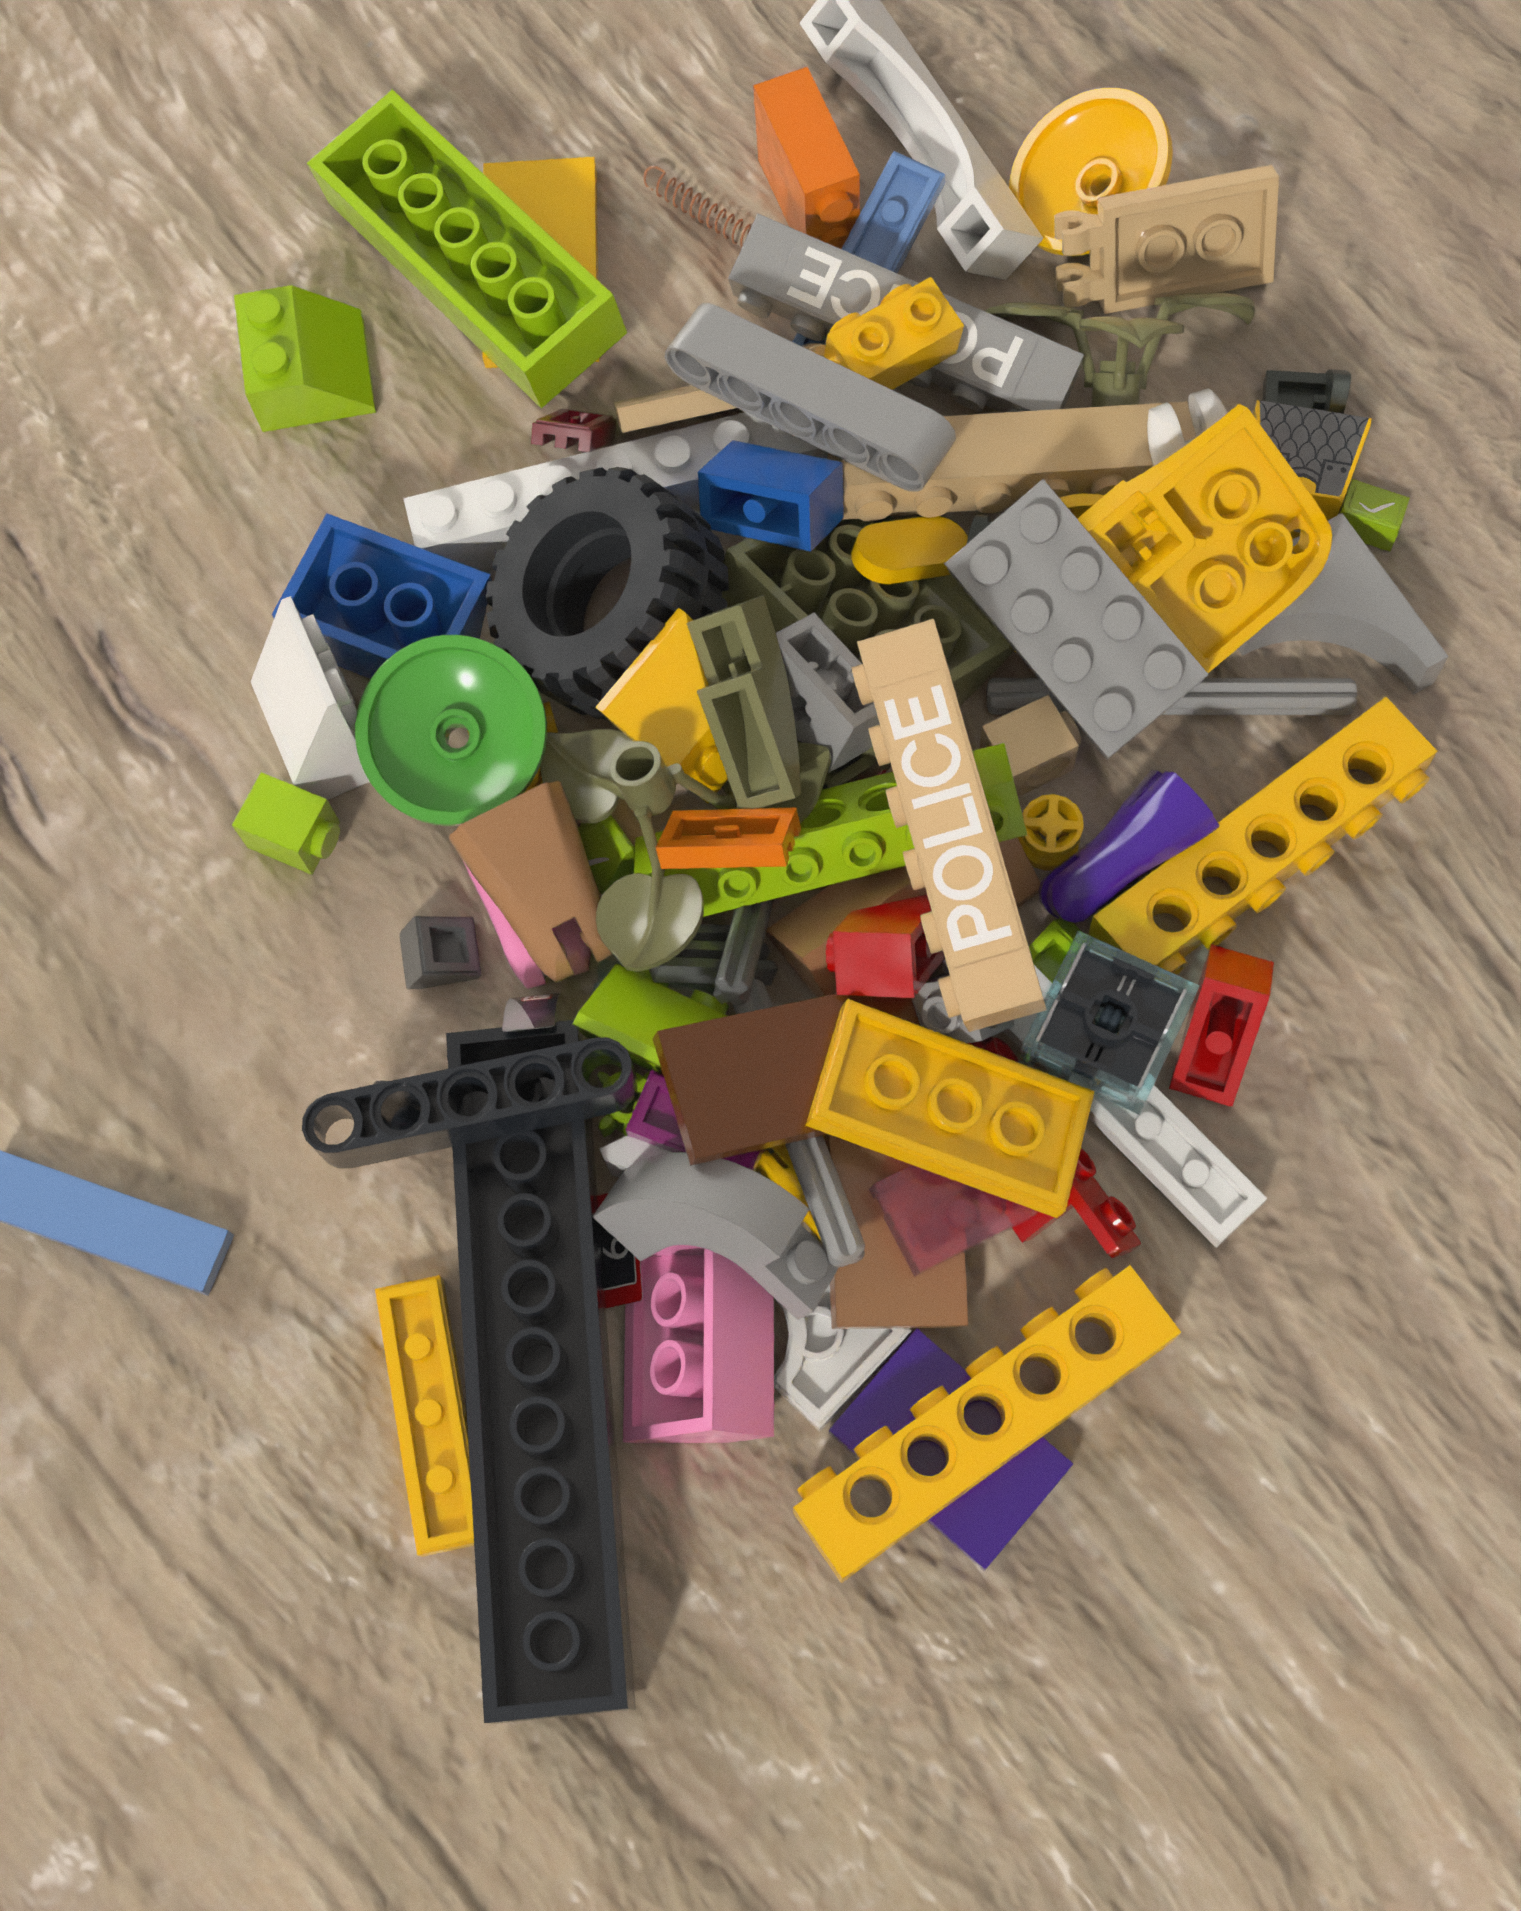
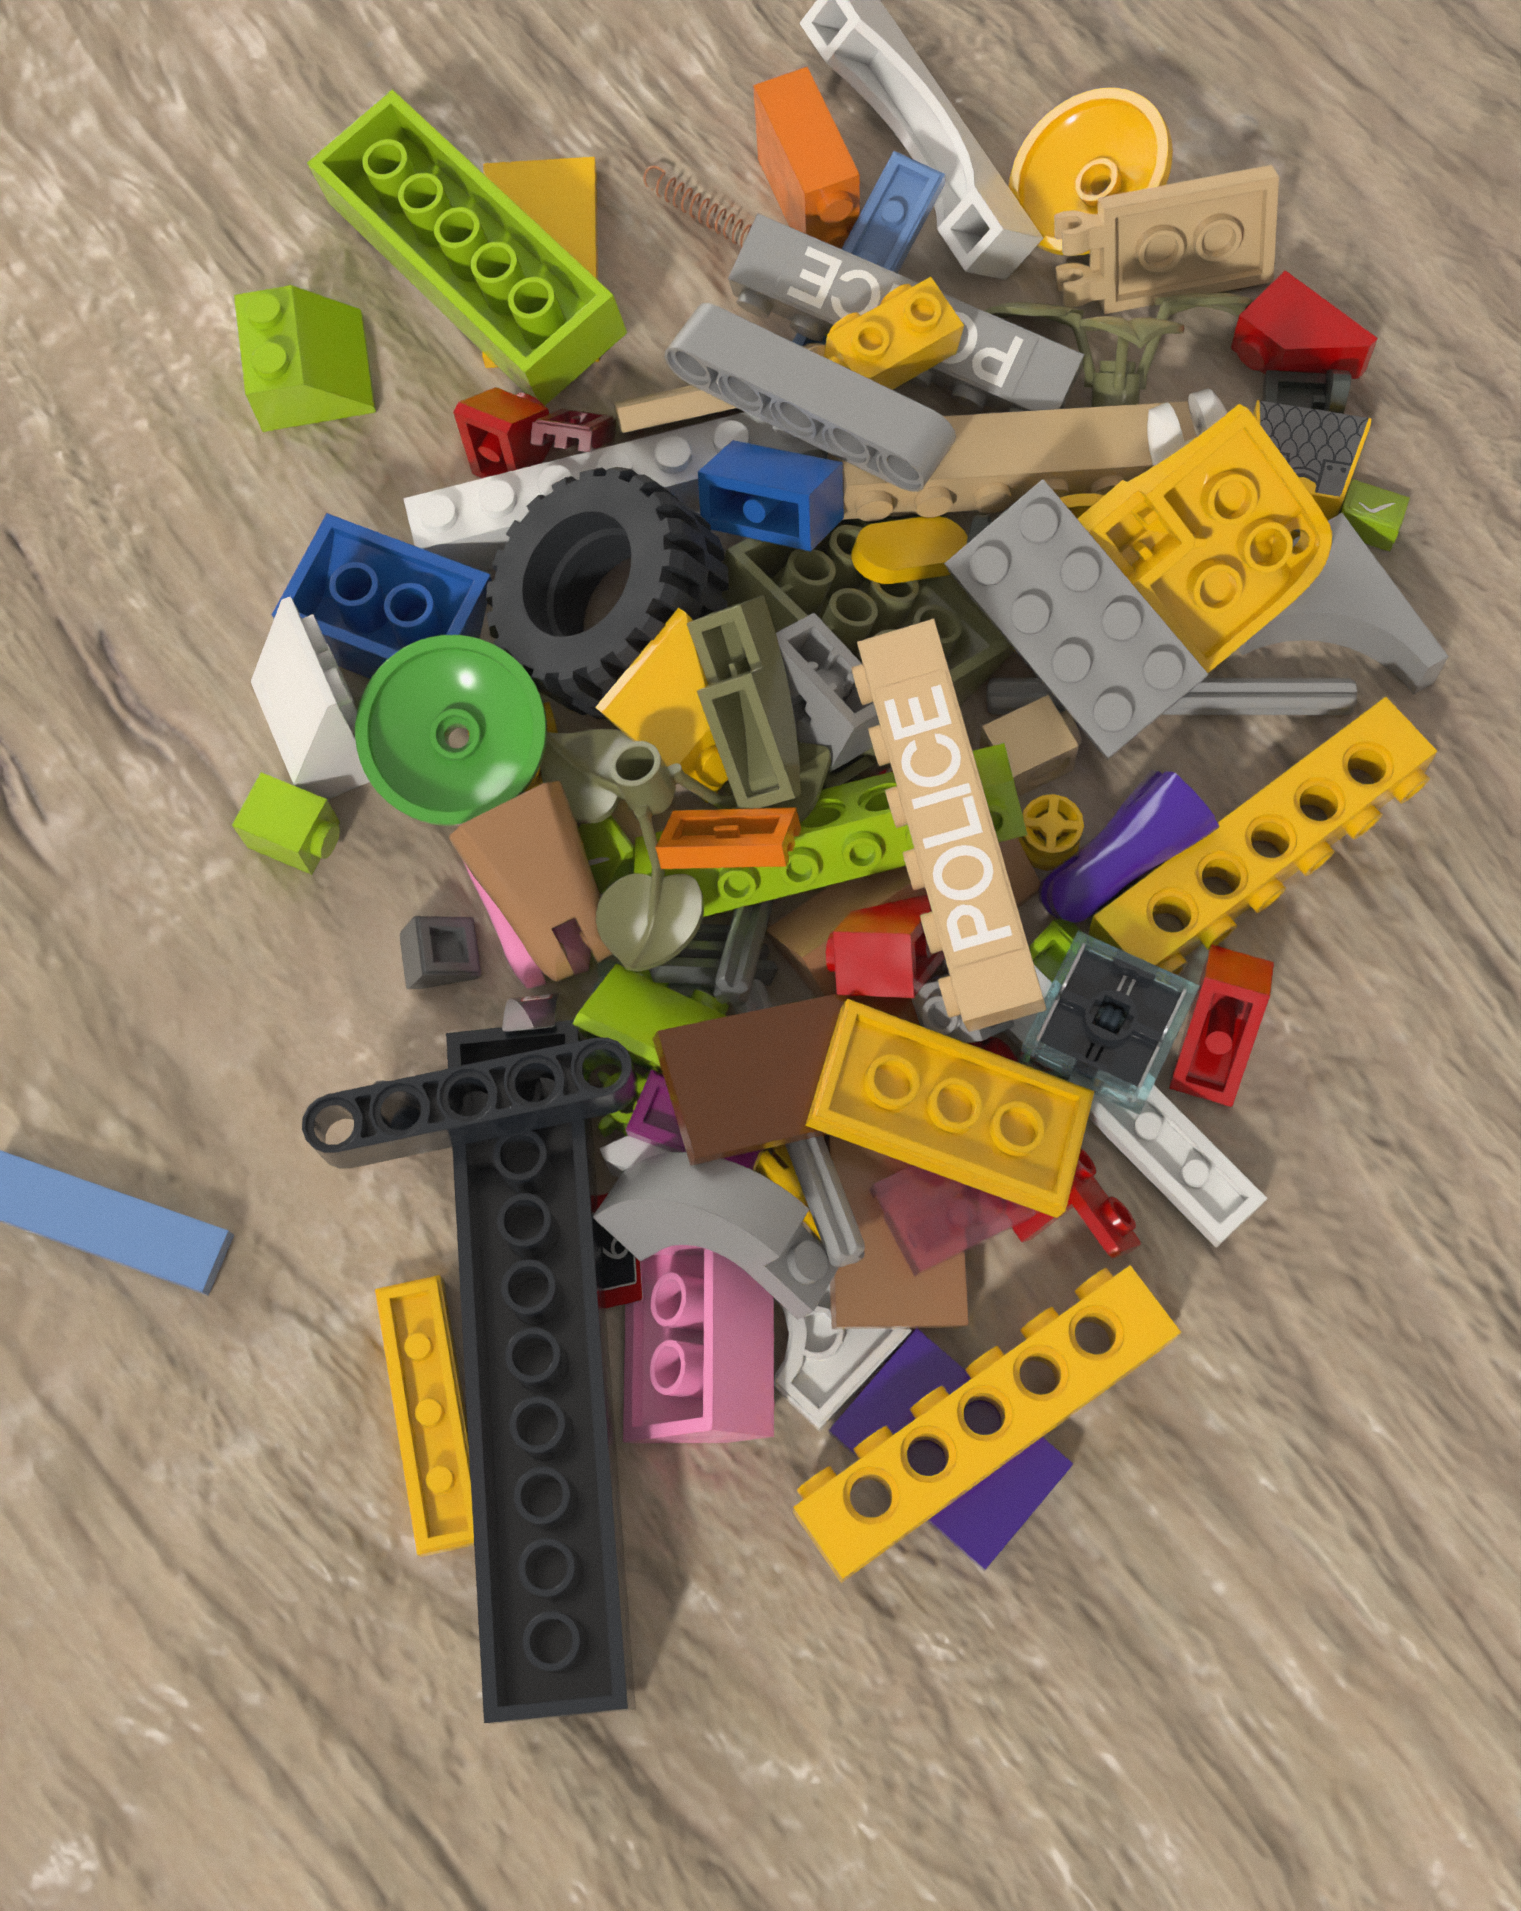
none -> red slope [453,387,555,478]
none -> red slope [1230,270,1378,379]

